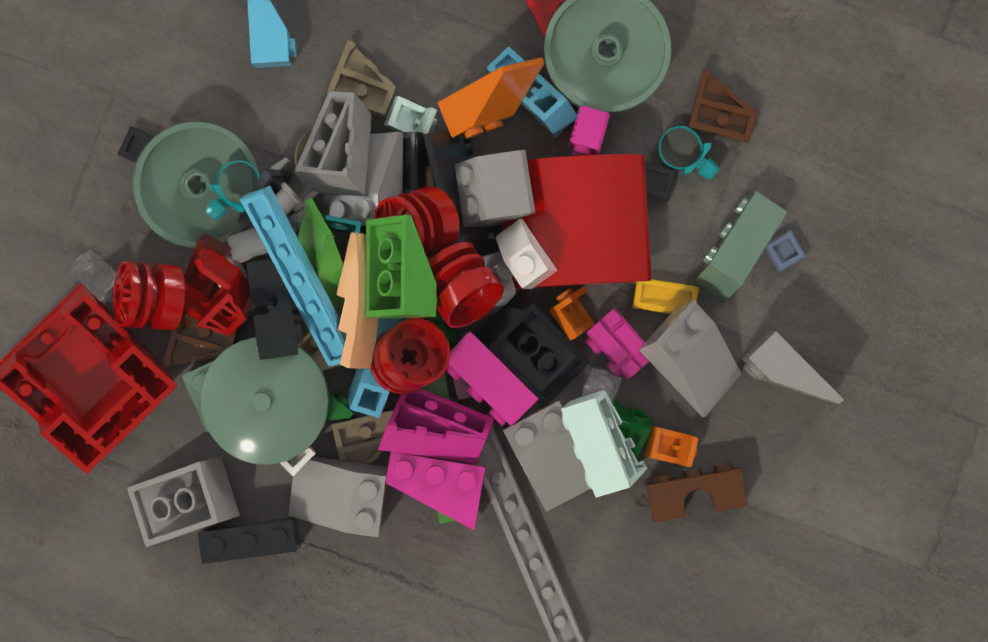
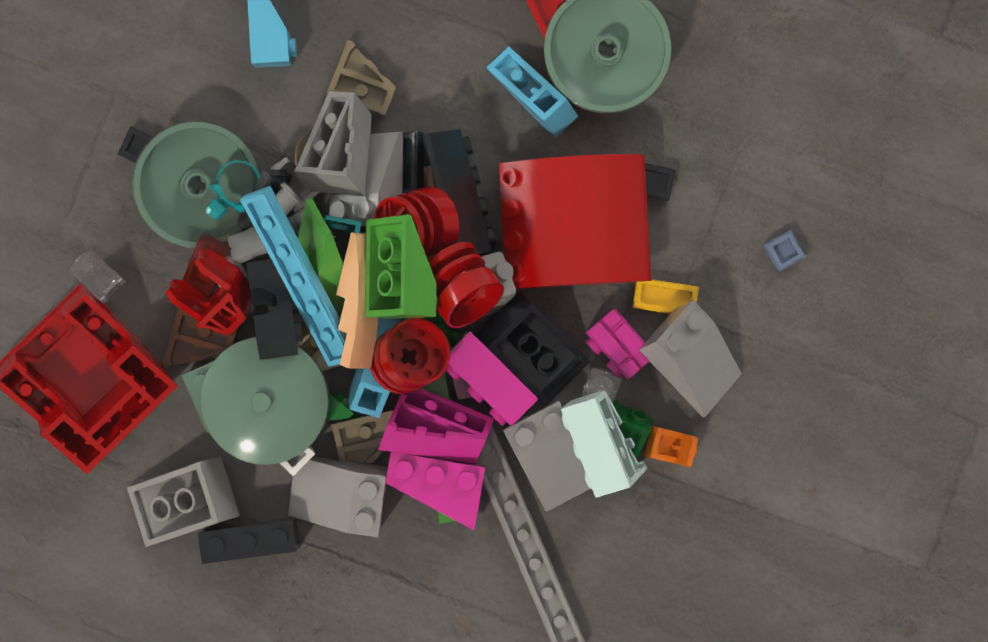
red wheel [112,261,185,330] -> none
light aqua bracket [384,96,437,134] -> none
orange slope [437,57,544,139] -> none
light grey slope [454,150,535,227] -> none
white slope [496,218,557,289] -> none
orange bracket [549,286,595,341] -> none
dark pink brick [568,106,610,156] -> none
reddish brown arch [645,463,748,523] -> none
teal piece [658,126,719,180] -> none
reddish brown wing [688,68,757,144] -> none
sand green wedge [693,191,787,303] -> none
light grey slope [741,331,844,404] -> none

